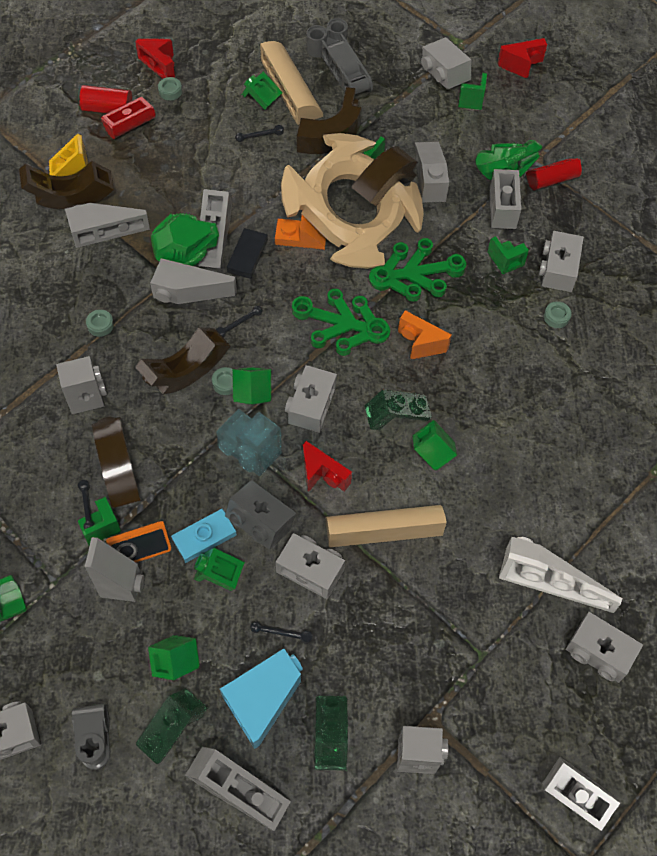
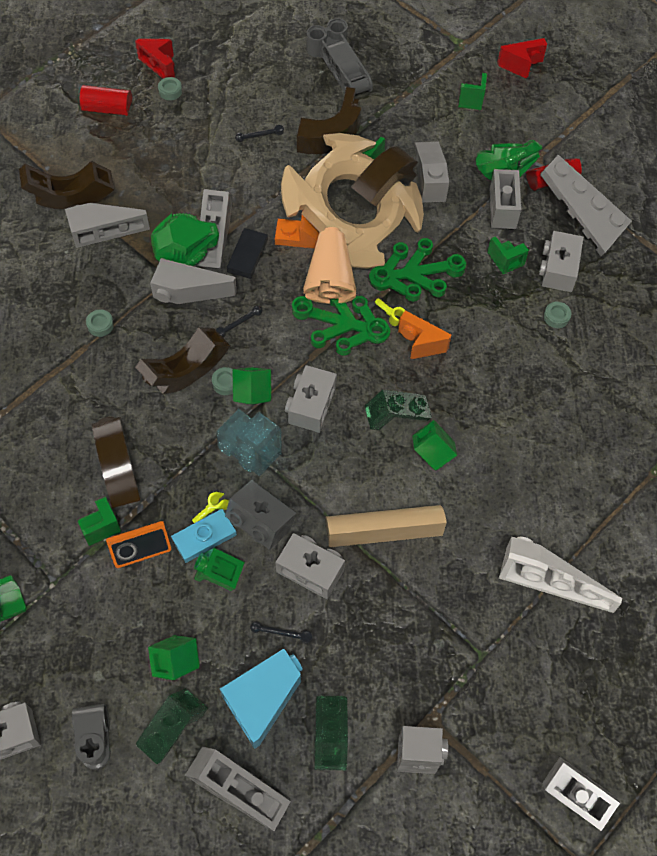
yellow slope [49,134,88,176] -> none
light grey brick [56,356,107,414] -> none
black hinge [78,480,95,530] -> none
light grey slope [85,537,144,602] -> none
red brick [101,97,156,139] -> none
green bracket [242,71,283,110] -> none
tan brick [260,41,323,125] -> none
red slope [303,441,352,492] -> none
light grey brick [421,37,472,90] -> none
light grey brick [565,612,643,683] -> none
none -> neon yellow hand [192,492,229,523]
none -> light nougat cone [303,227,356,304]
none -> neon yellow hand [375,298,405,326]
none -> light grey wing [540,155,632,256]

